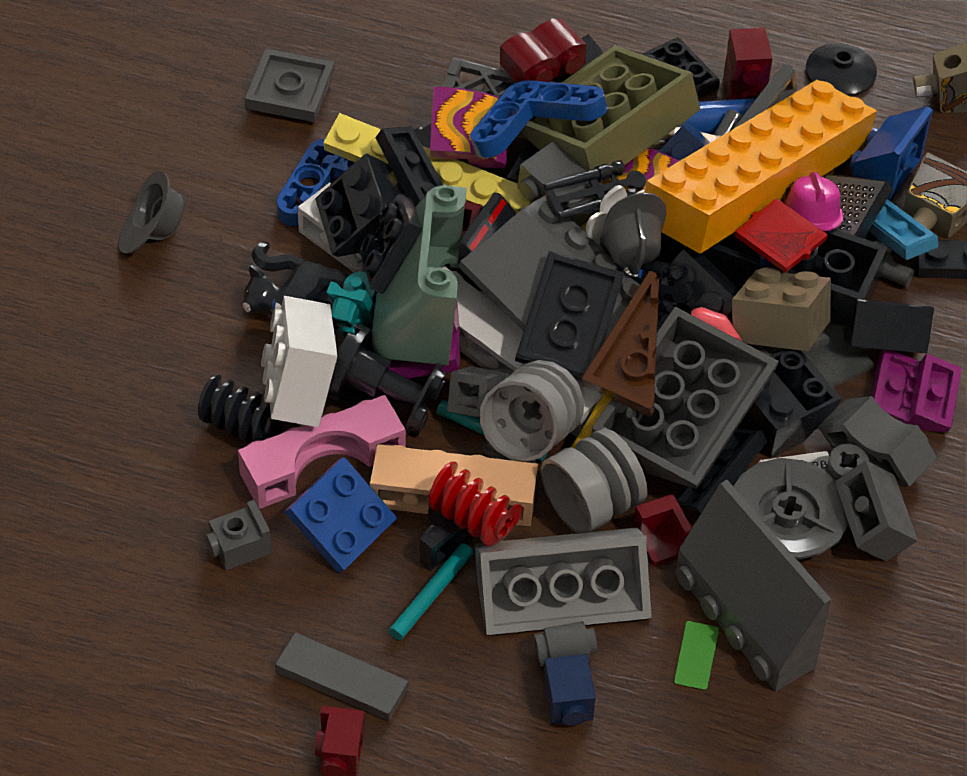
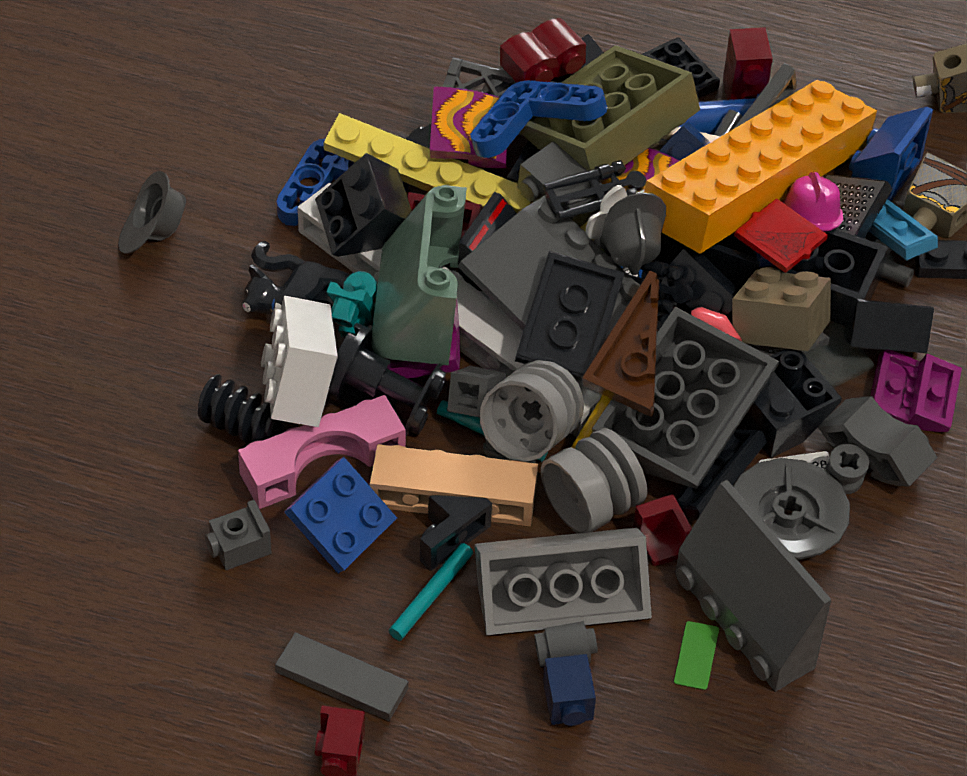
dark grey plate [245,49,335,122] -> none
black tile [359,193,422,294] -> none
black plate [375,126,443,207] -> none
red piece [428,461,522,546] -> none
black dish [806,43,877,97] -> none
dark grey brick [835,461,918,562] -> none

